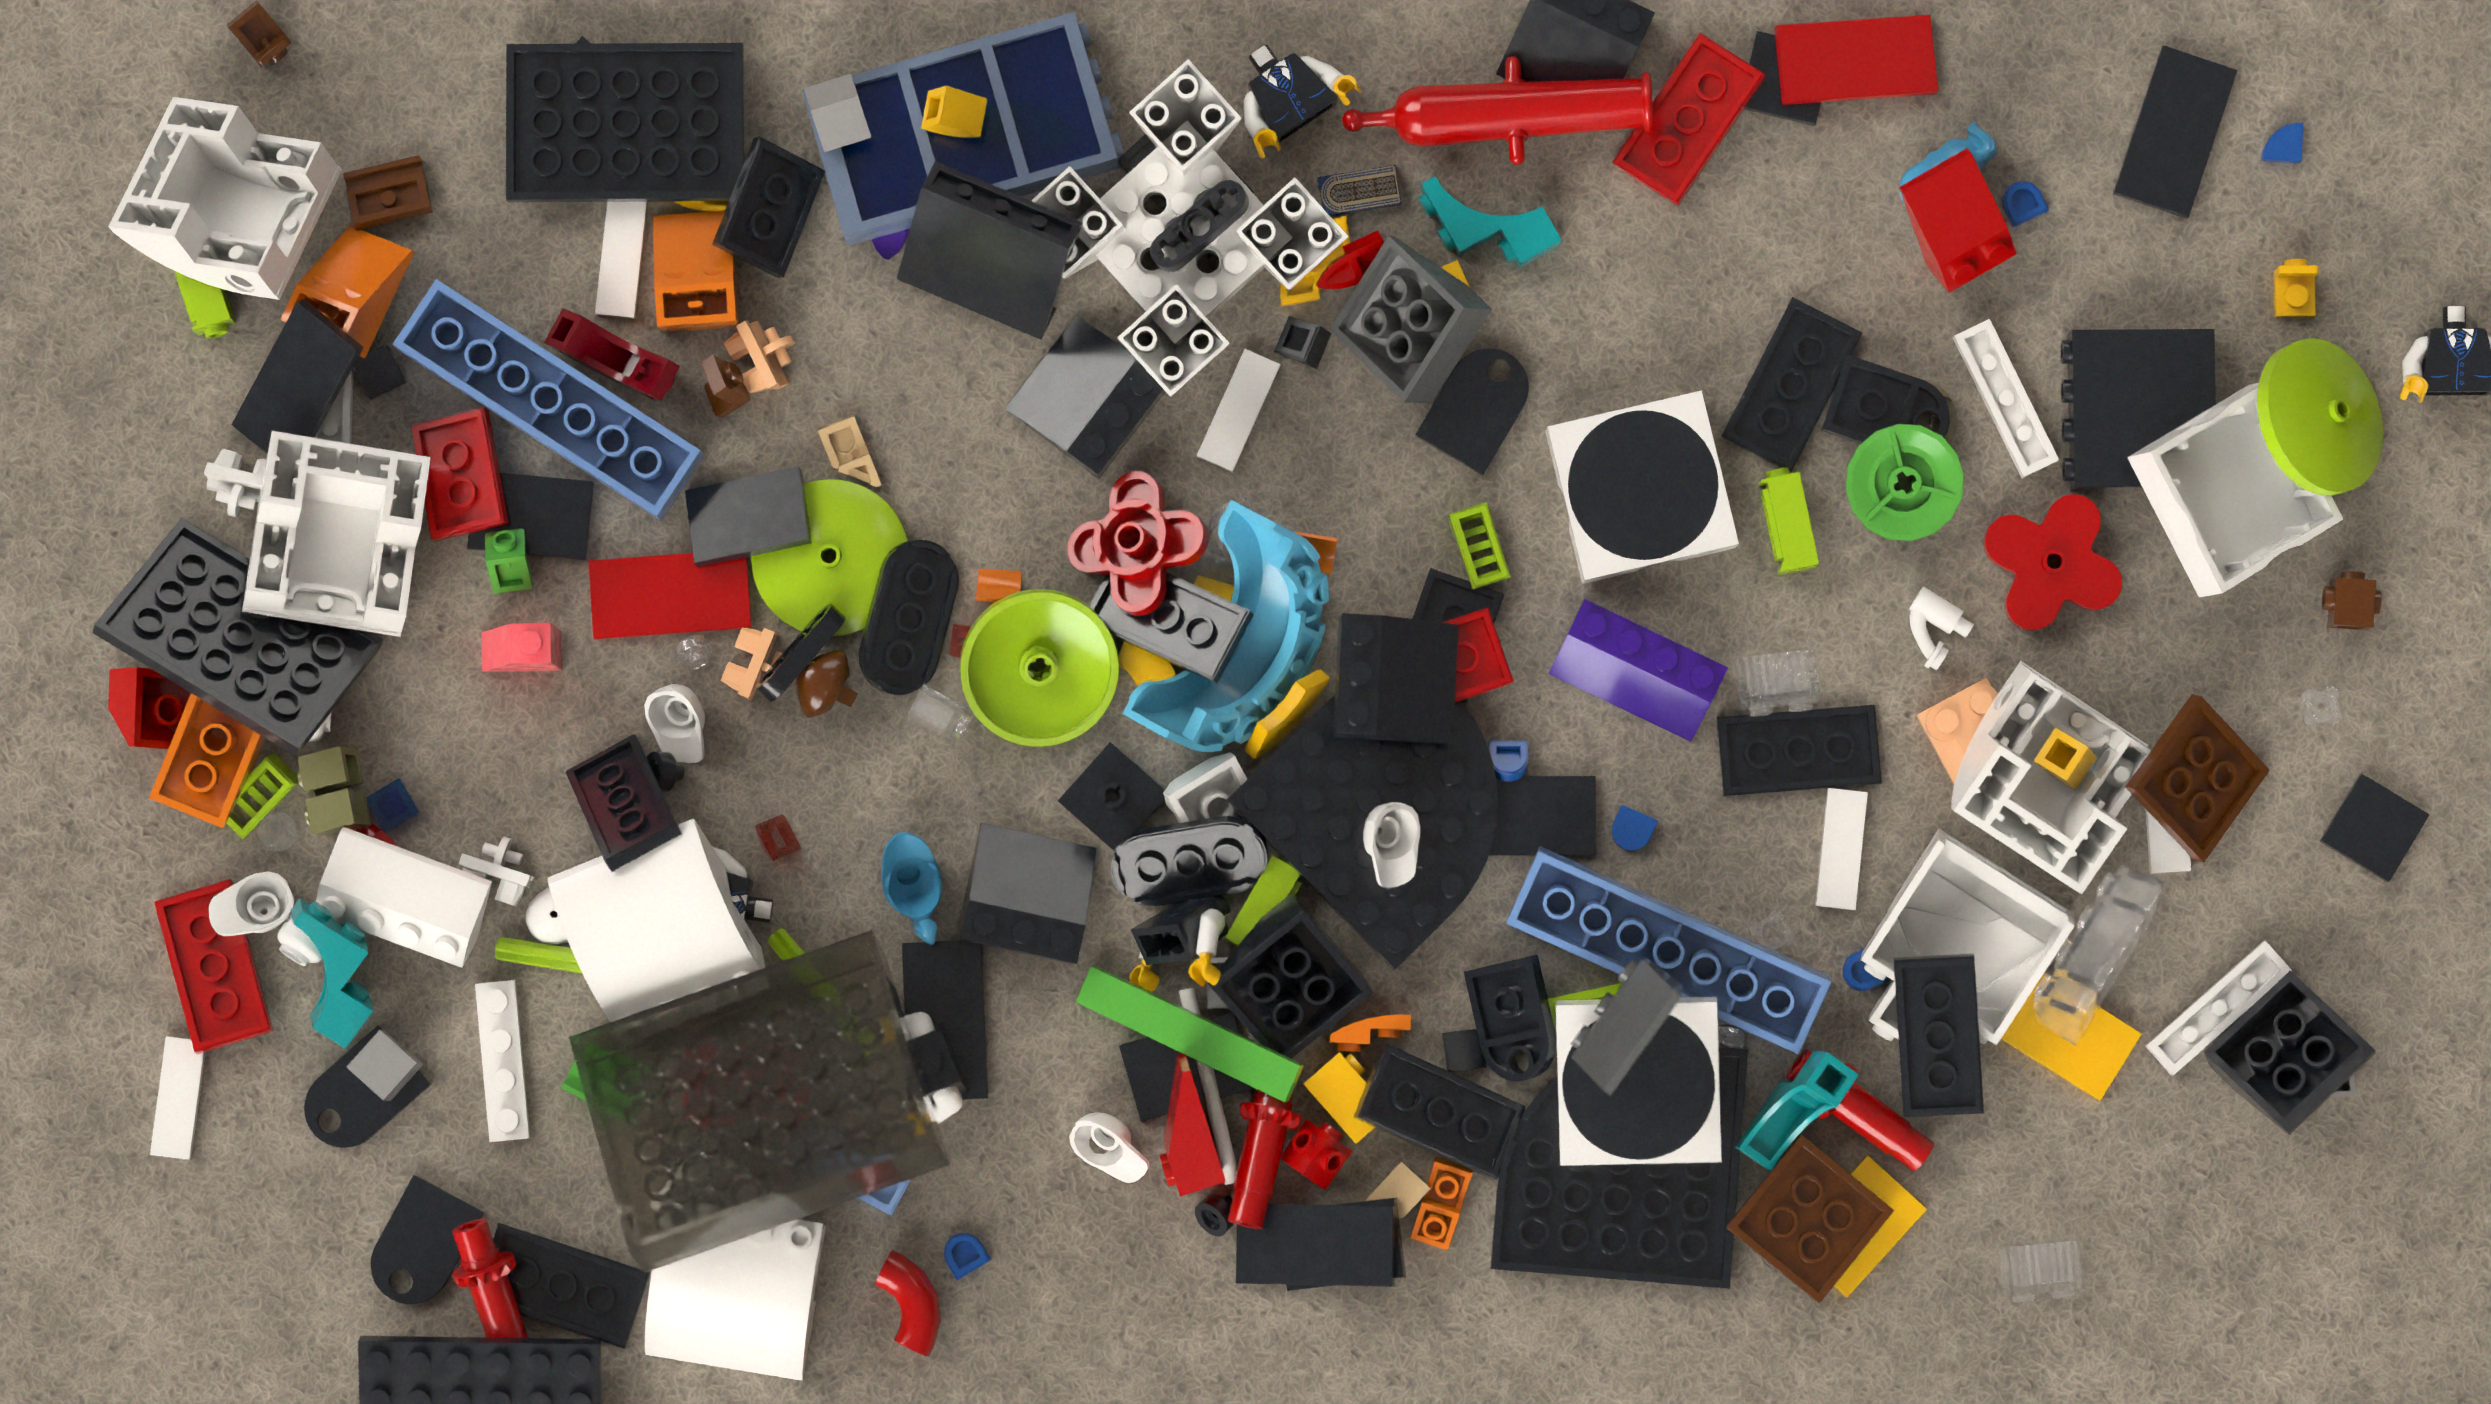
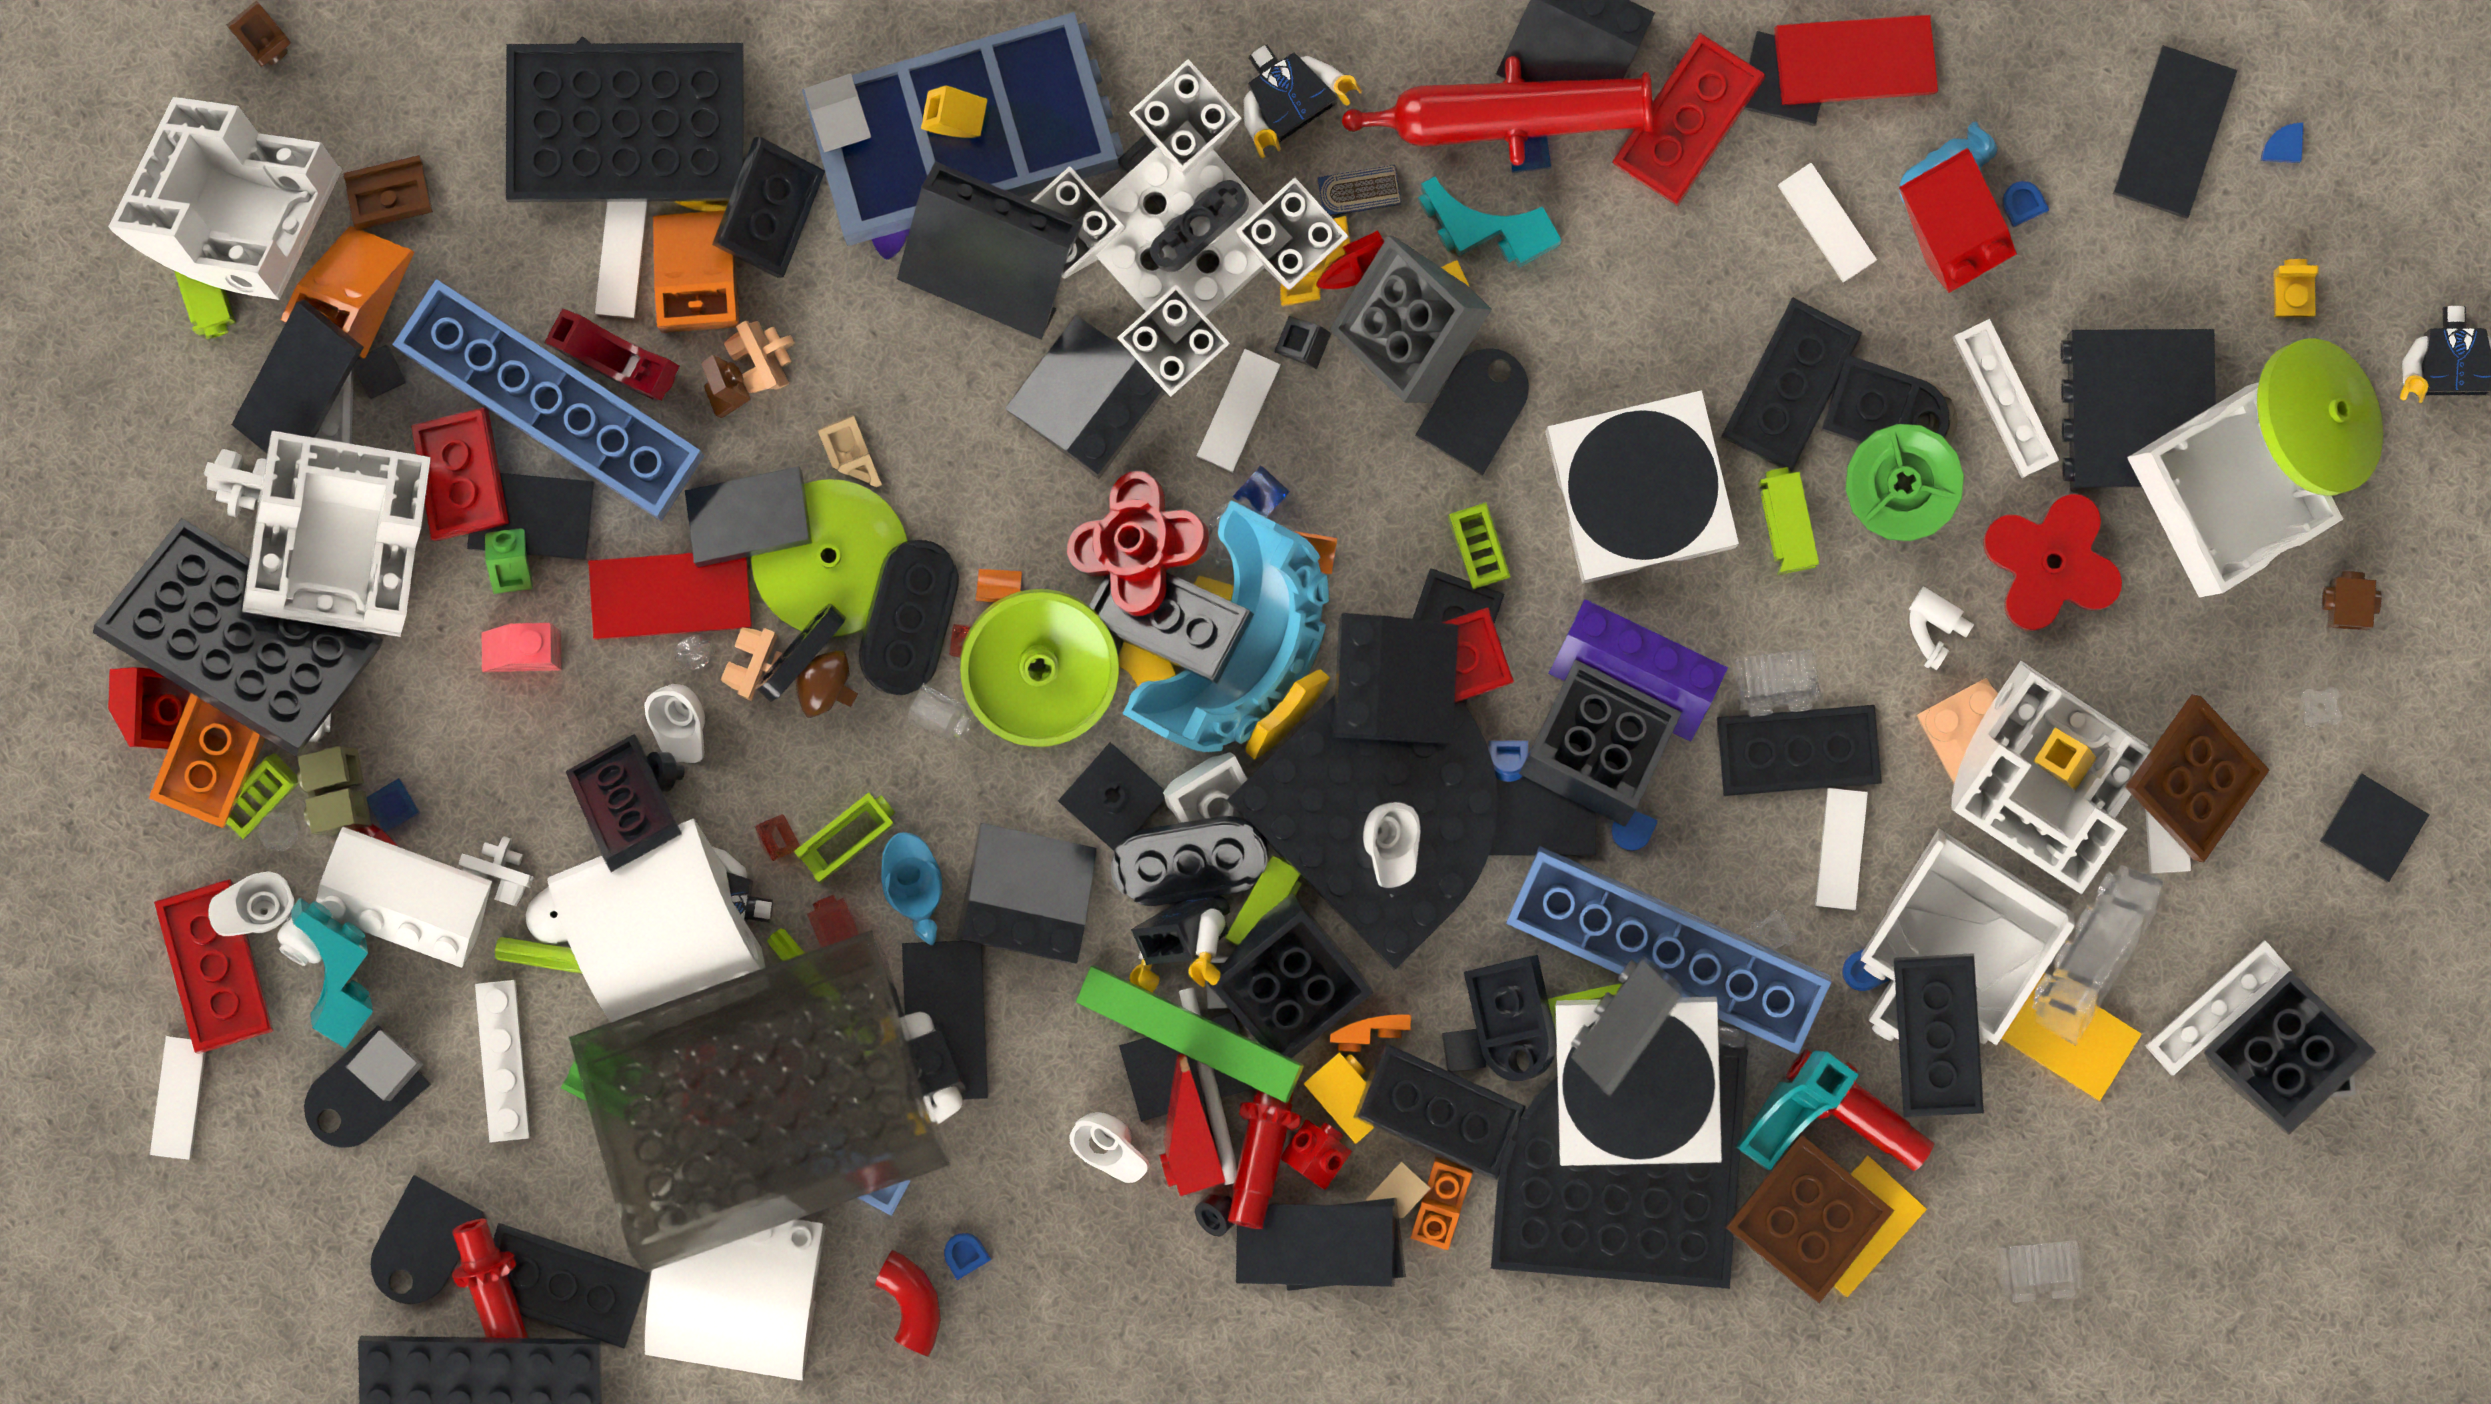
none -> lime window [794,792,896,884]
none -> clear red brick [807,895,864,959]
none -> clear blue plate [1233,465,1290,517]
none -> clear blue plate [1508,136,1551,173]
none -> black slope [1519,659,1682,827]
none -> white tile [1778,163,1877,283]

